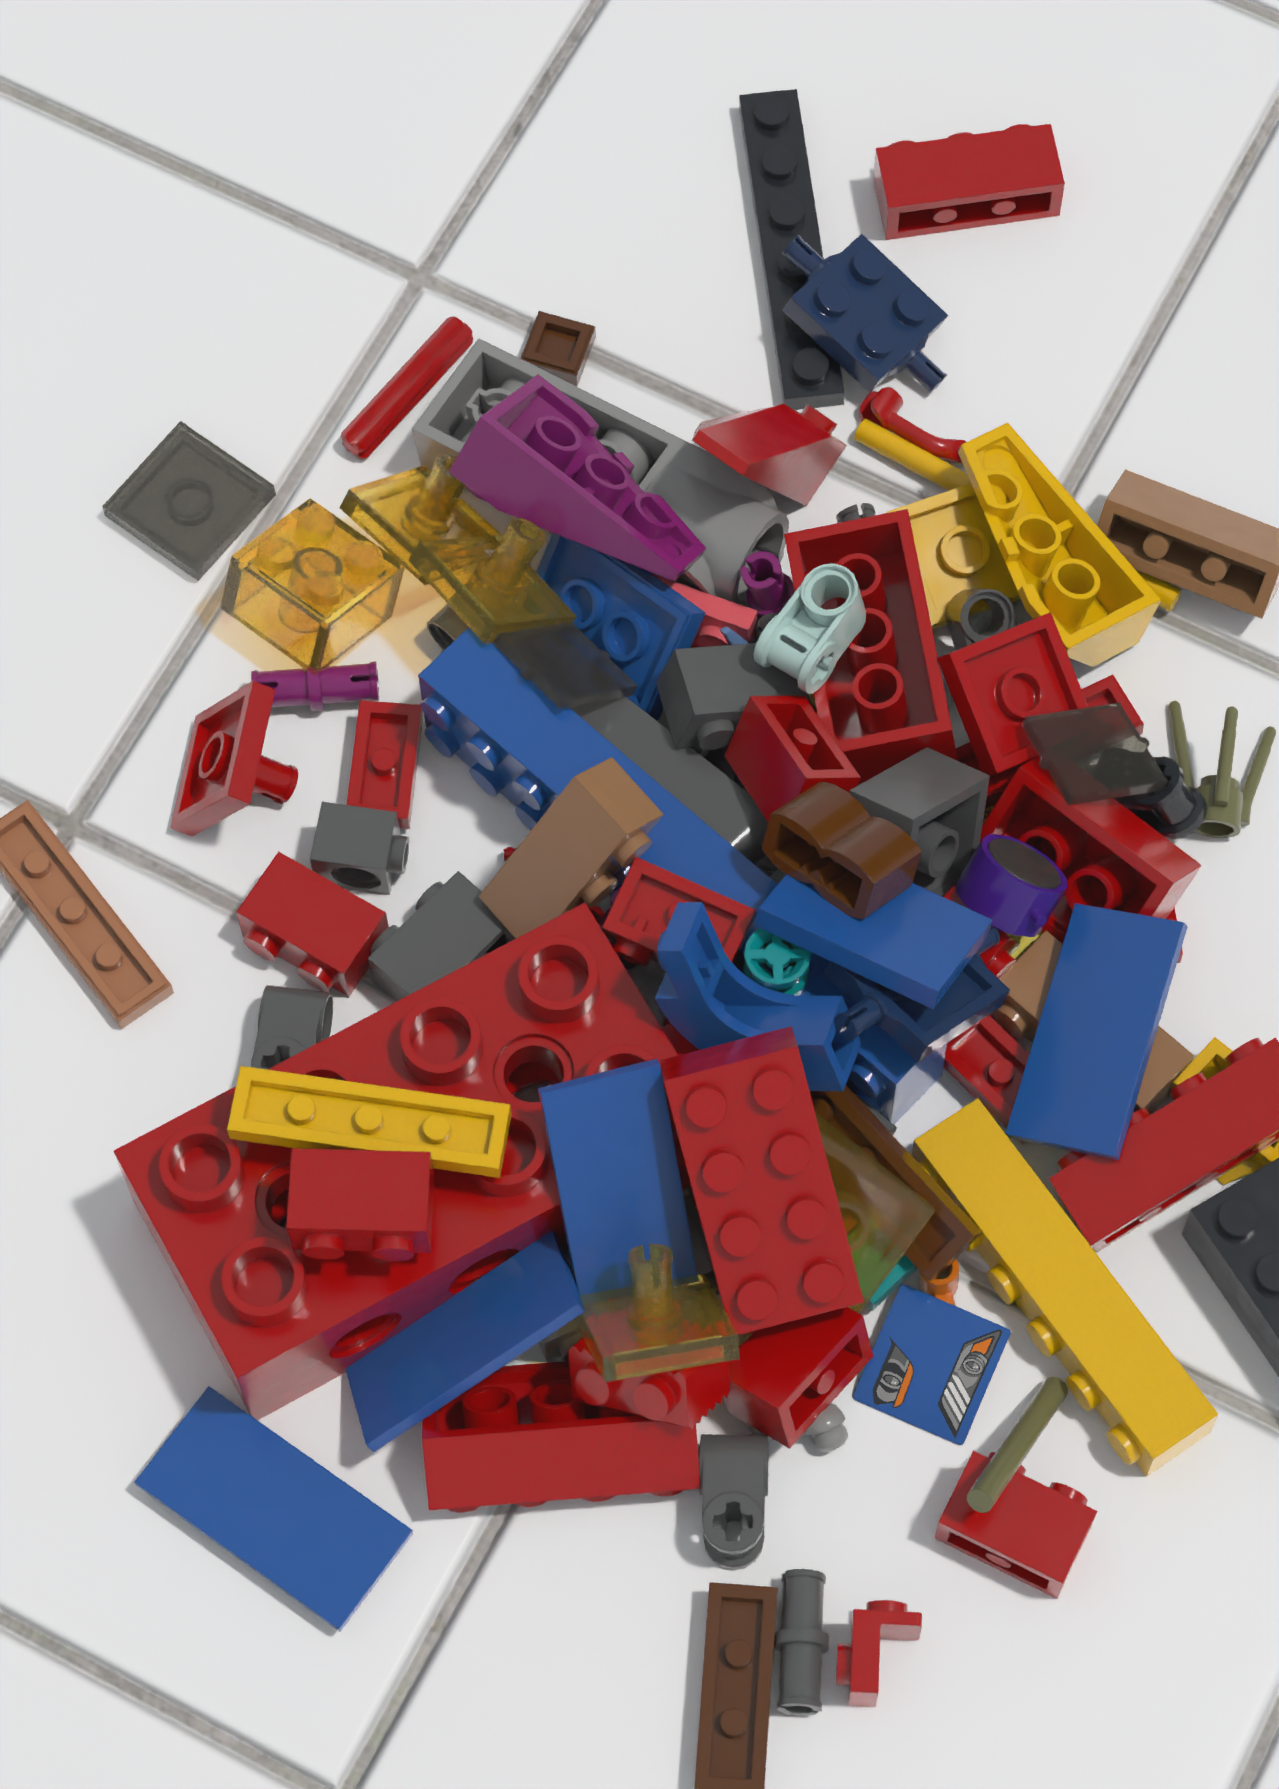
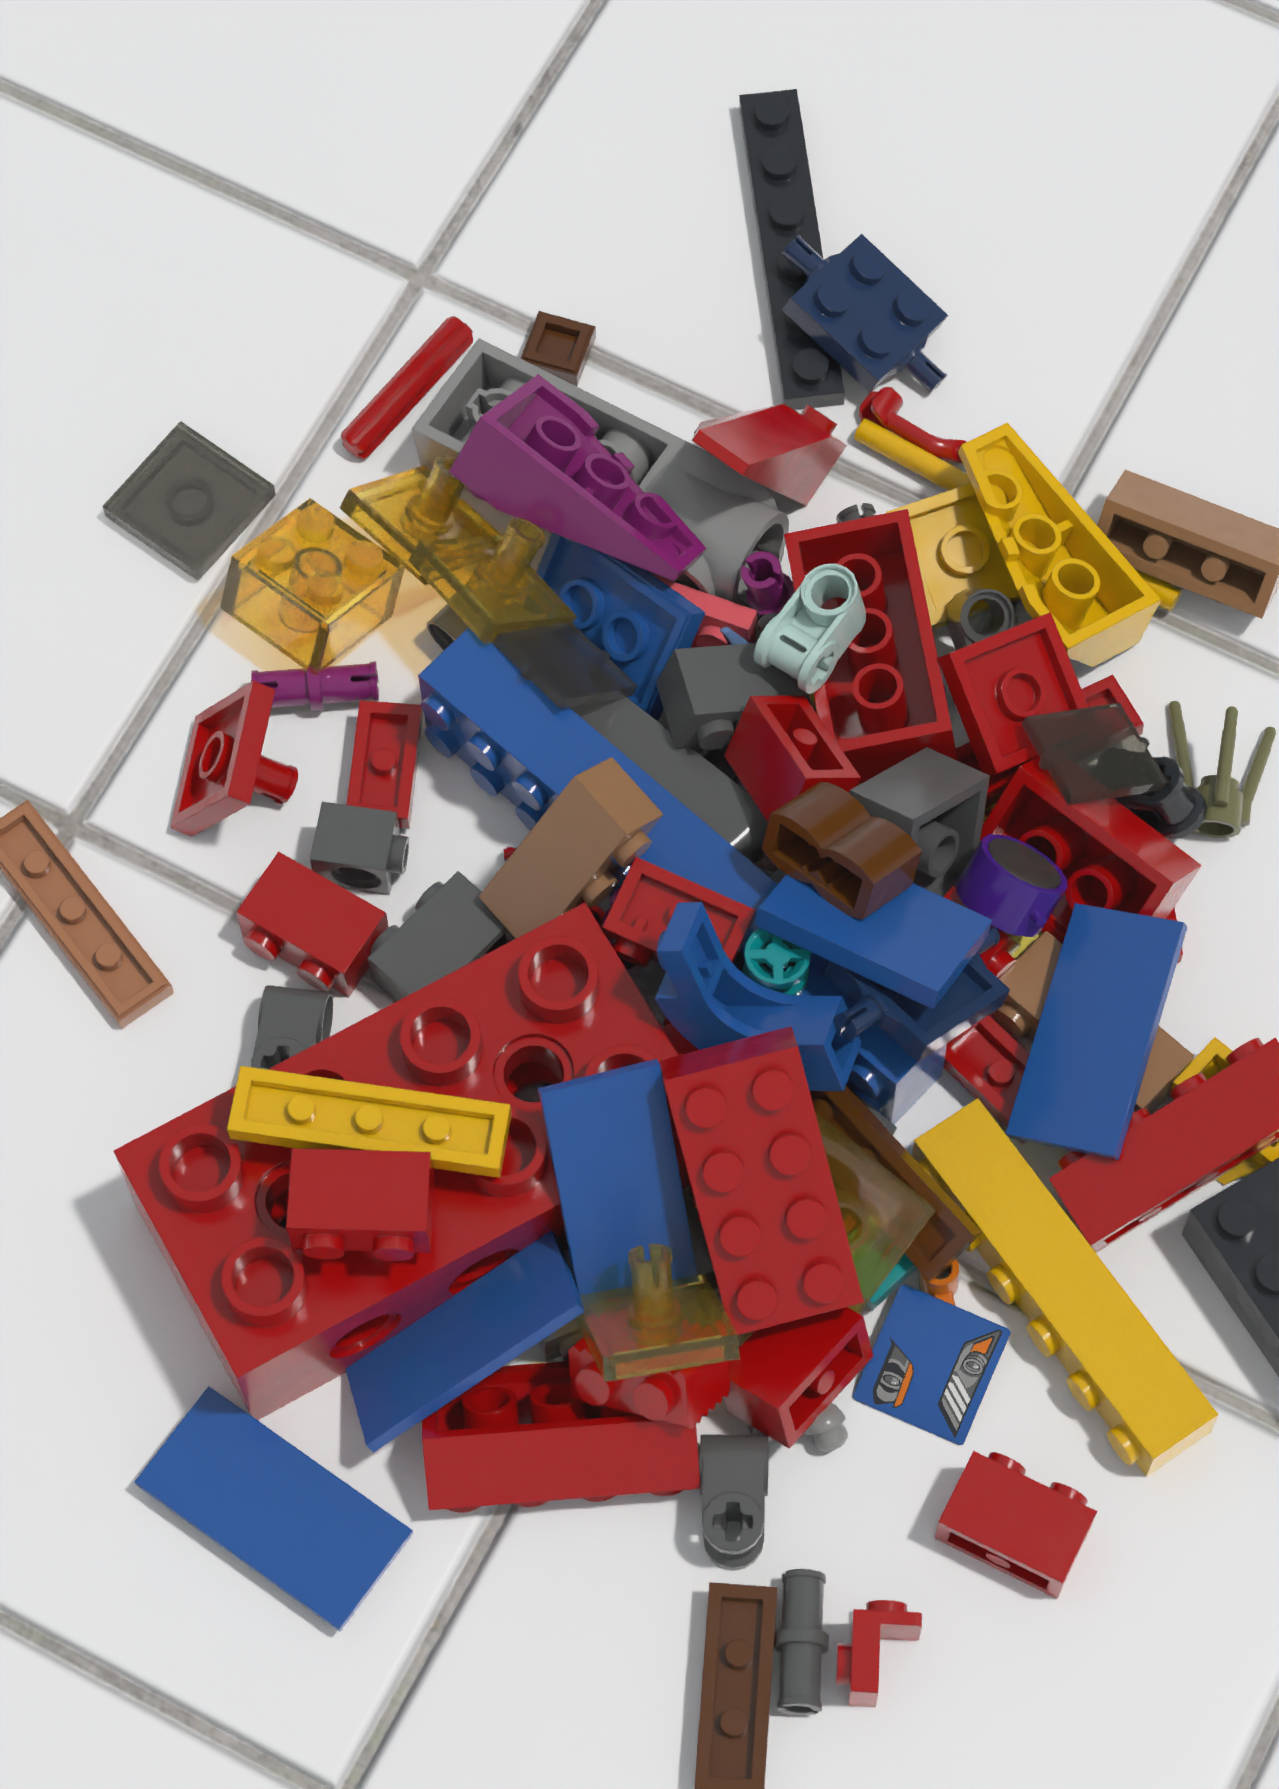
red brick [873,123,1065,240] -> none
olive bar [967,1377,1068,1513] -> none

